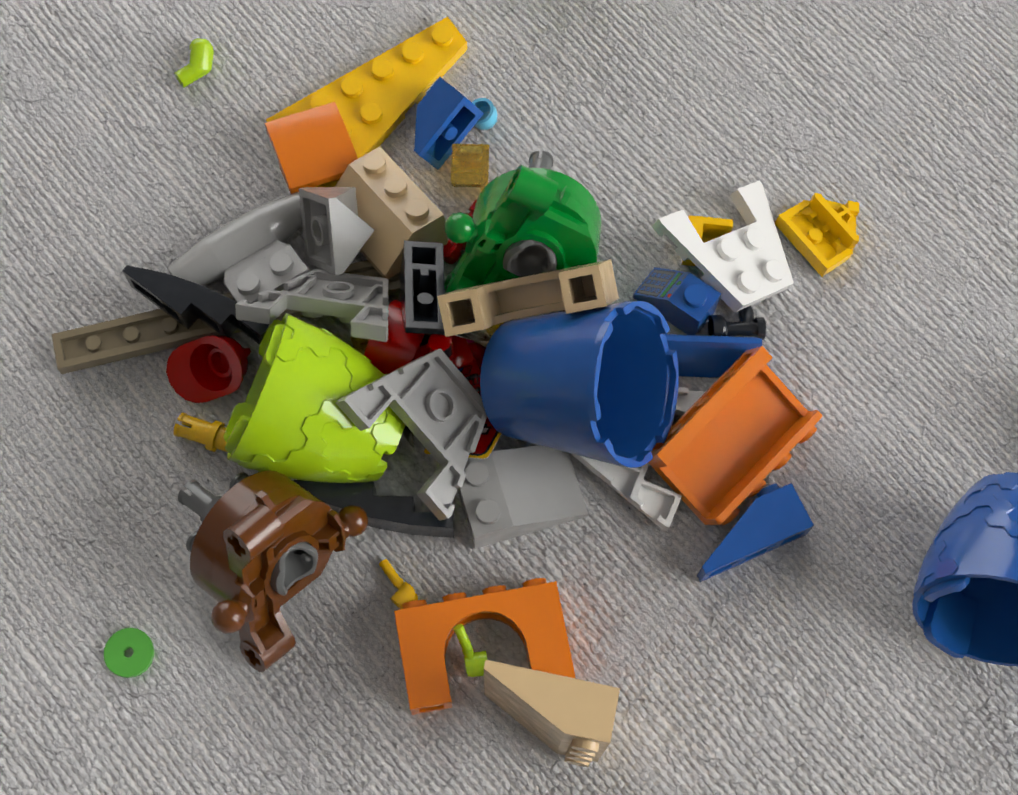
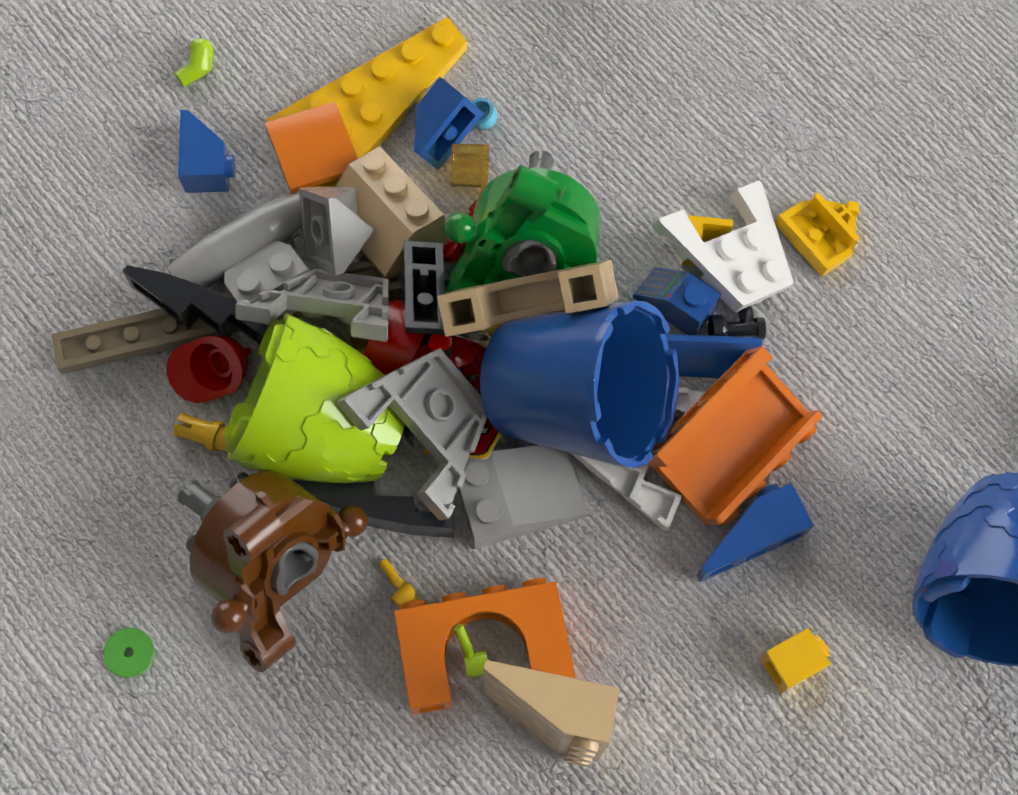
none -> blue slope [178,110,236,193]
none -> yellow brick [759,628,831,694]

